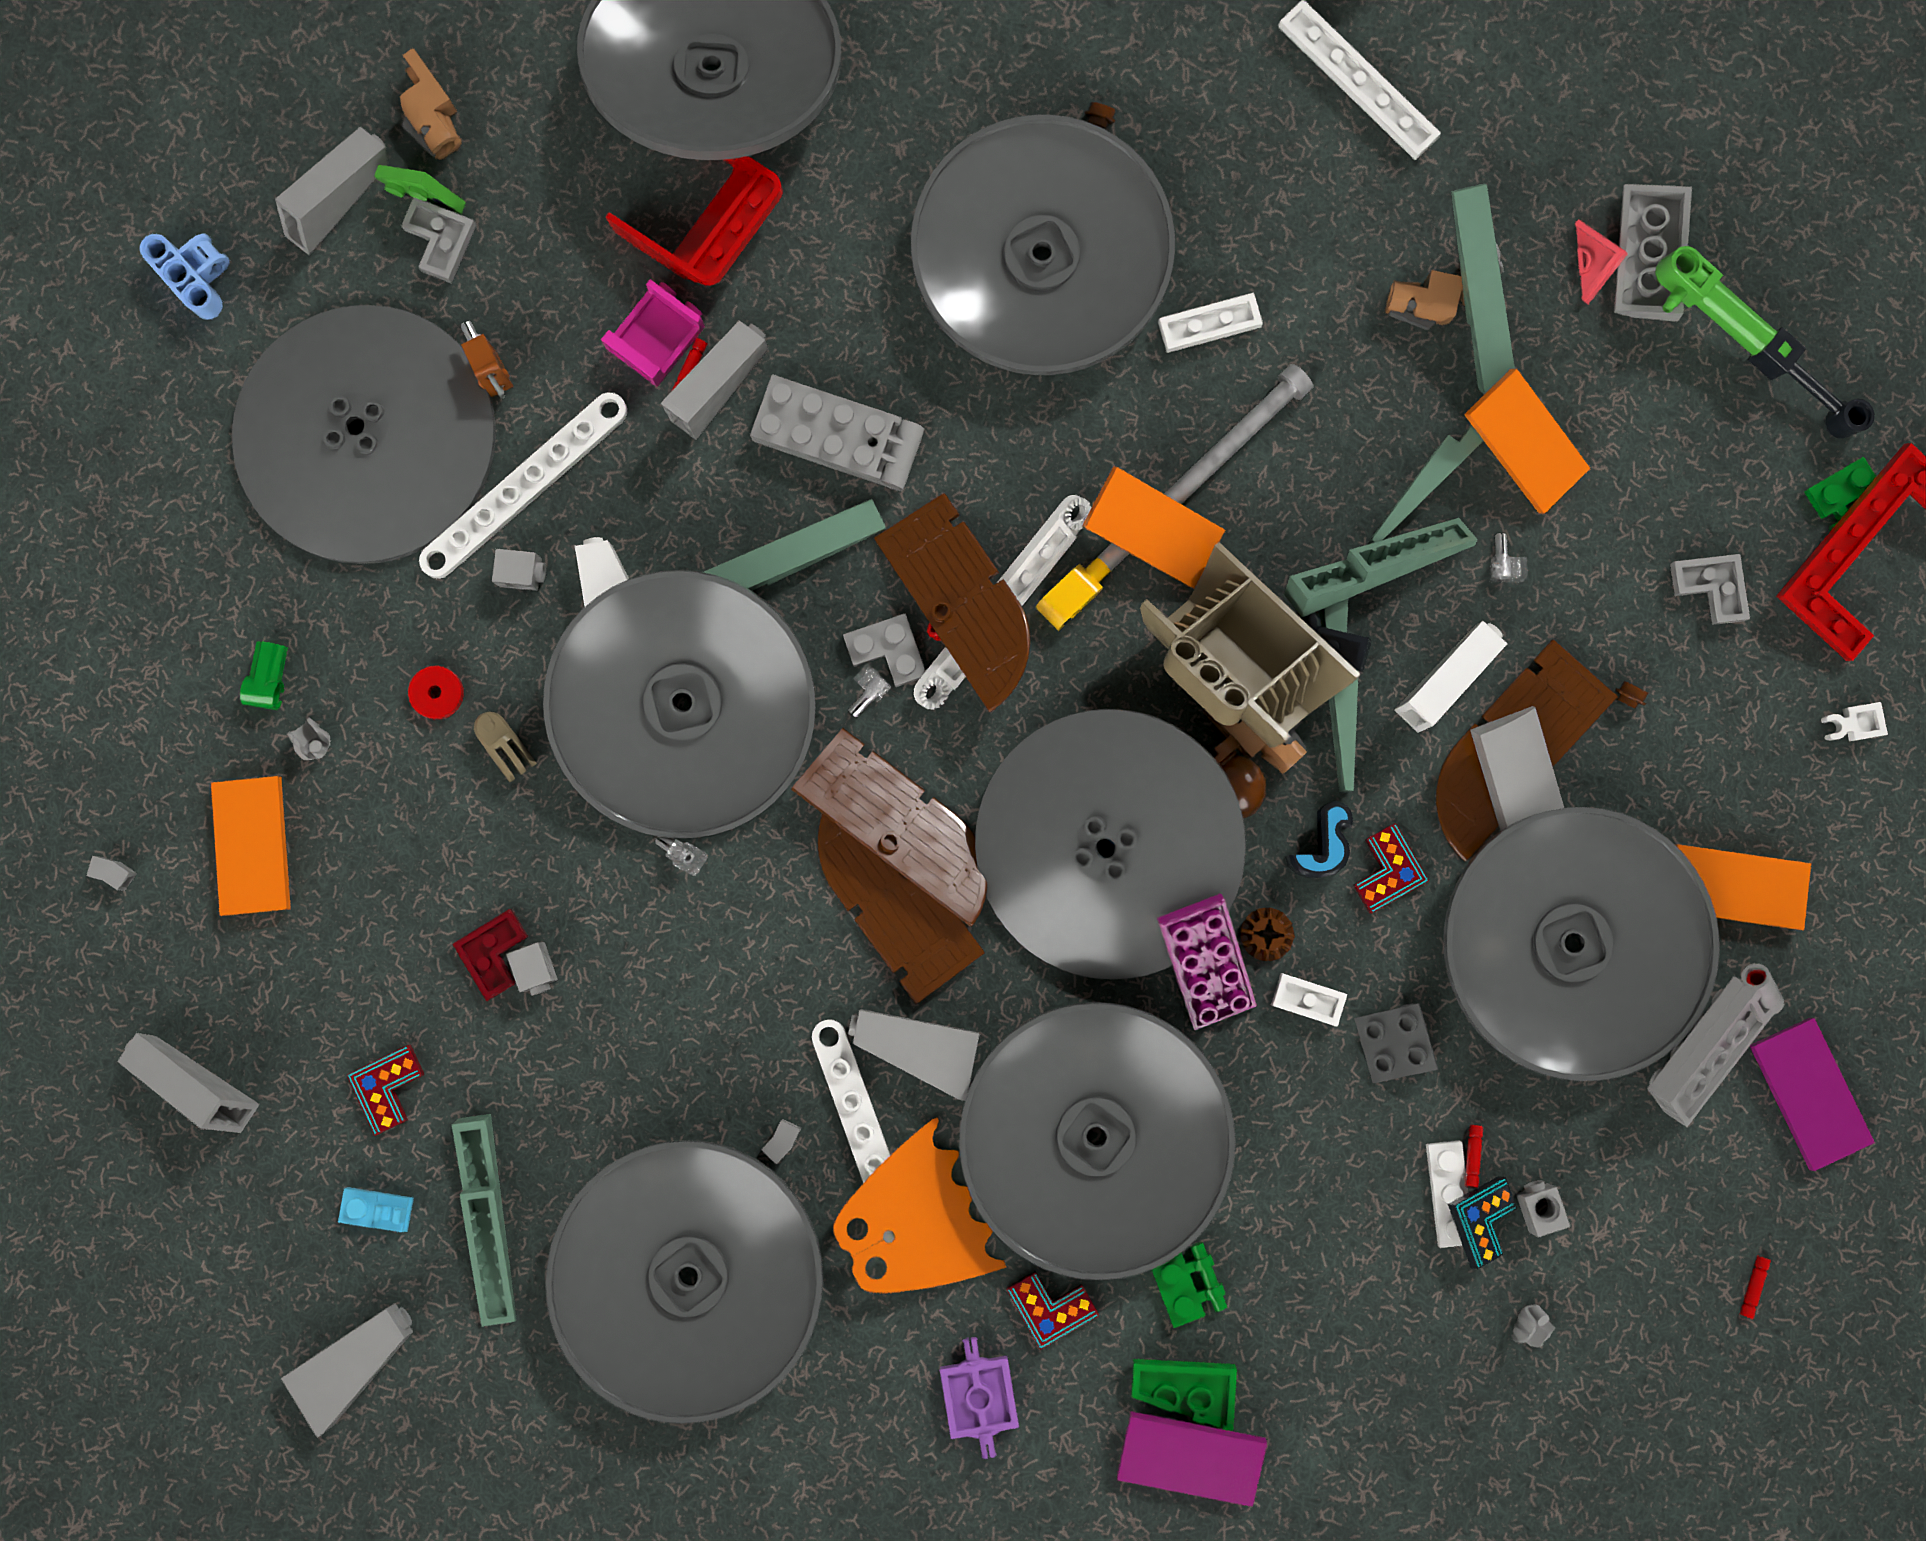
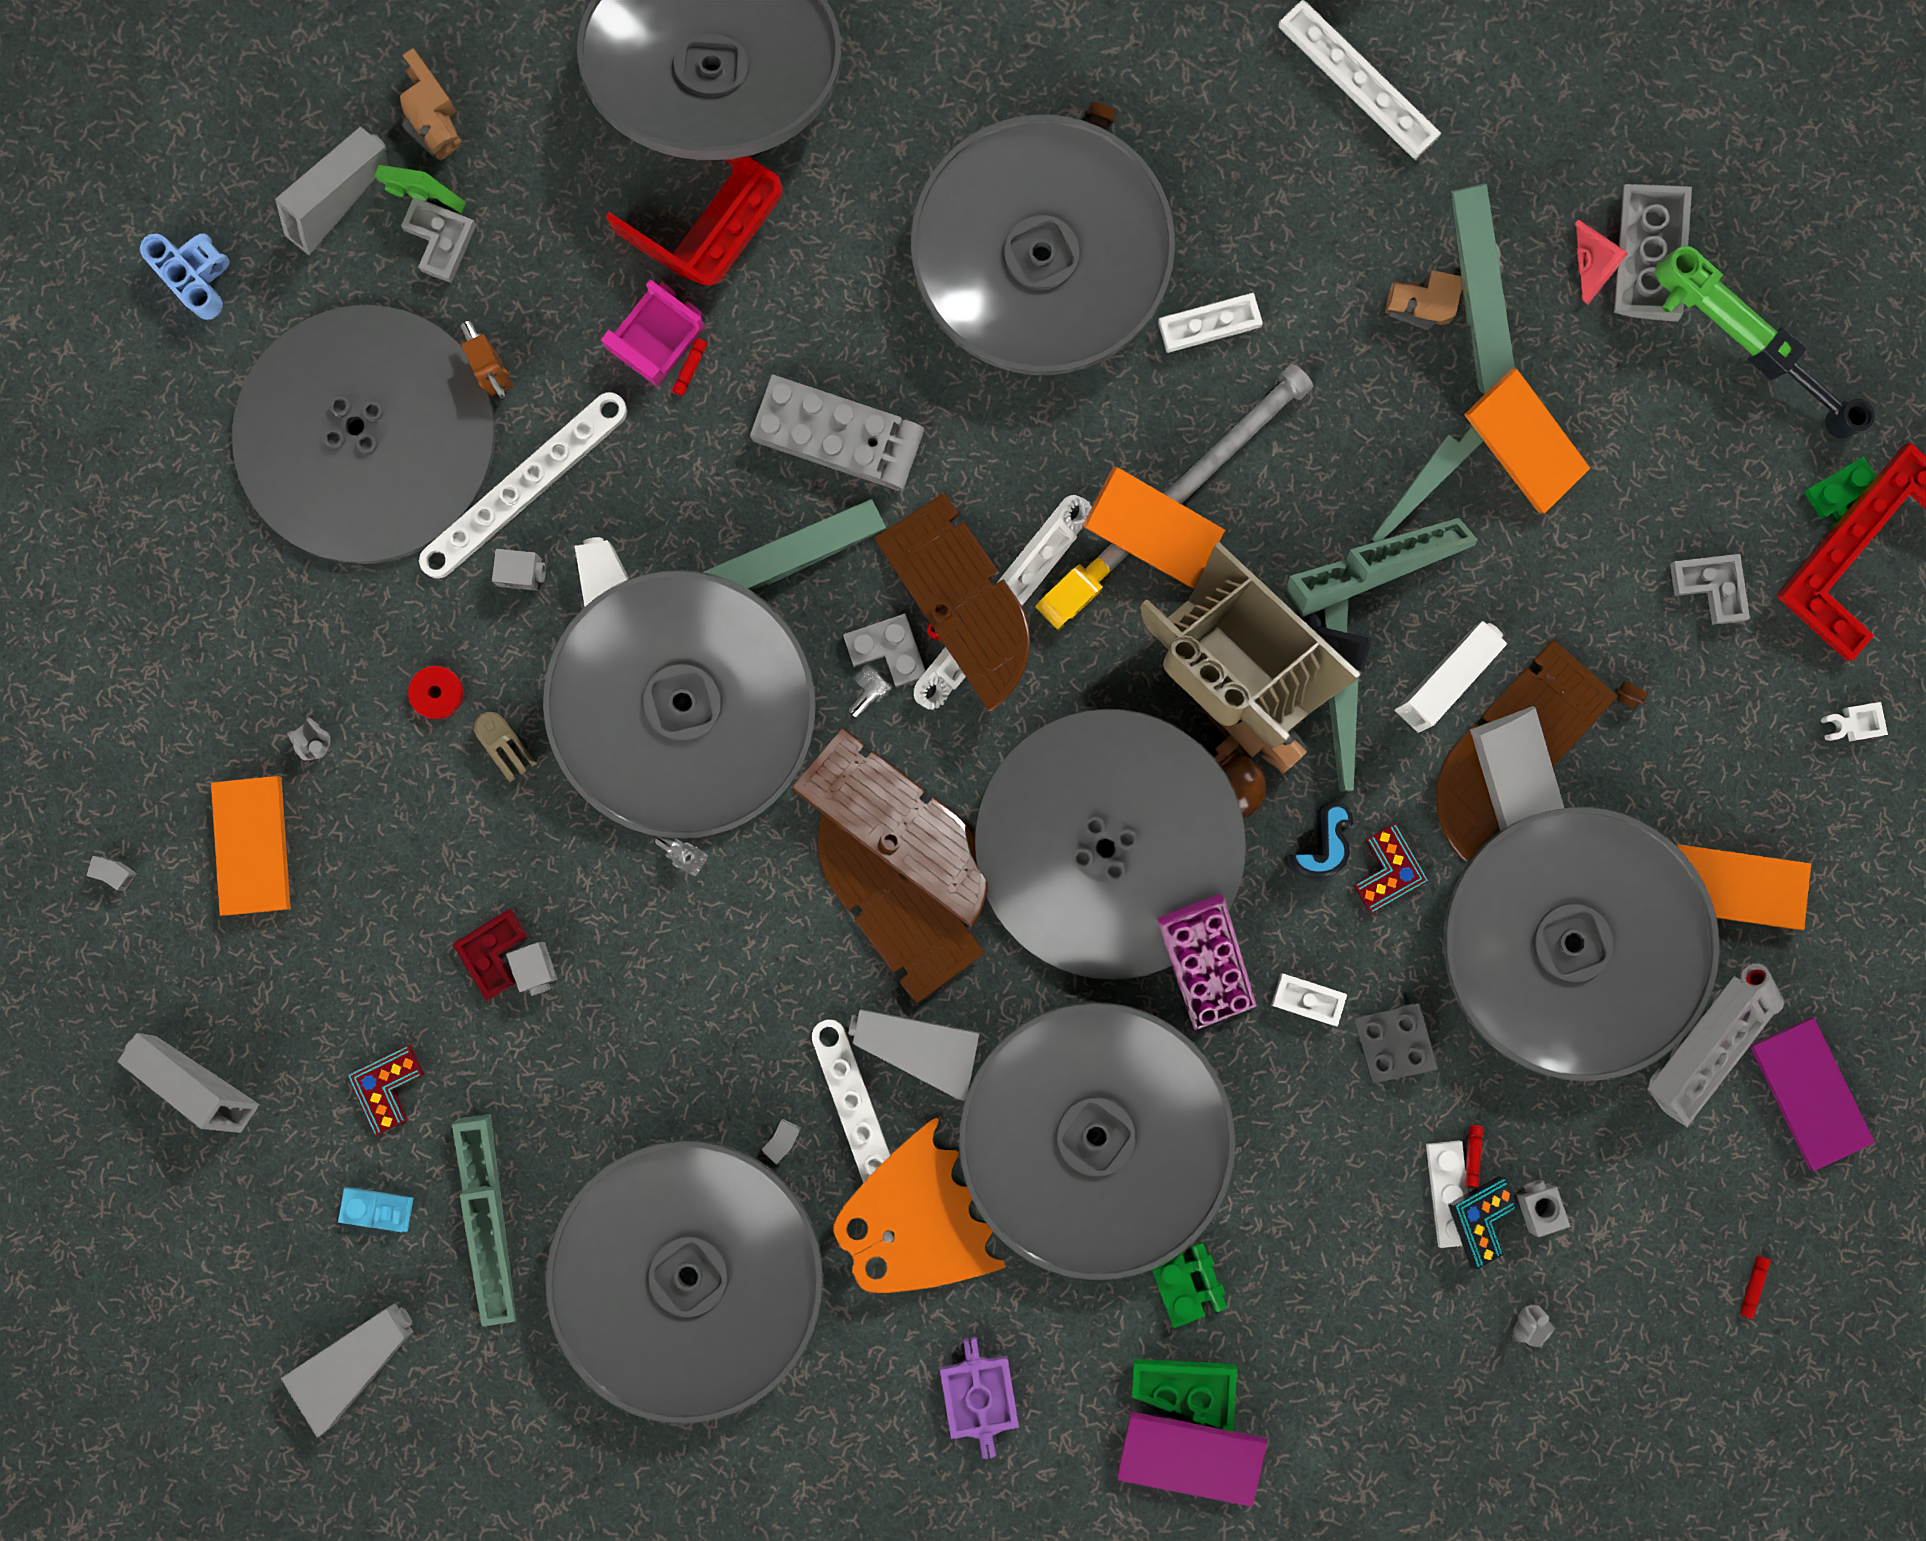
green piece [240,641,288,710] -> none
light grey slope [661,320,768,440] -> none
dark red tile [1006,1271,1099,1350] -> none
reddish brown gear [1240,908,1295,961] -> none
clear piece [1489,533,1528,583] -> none

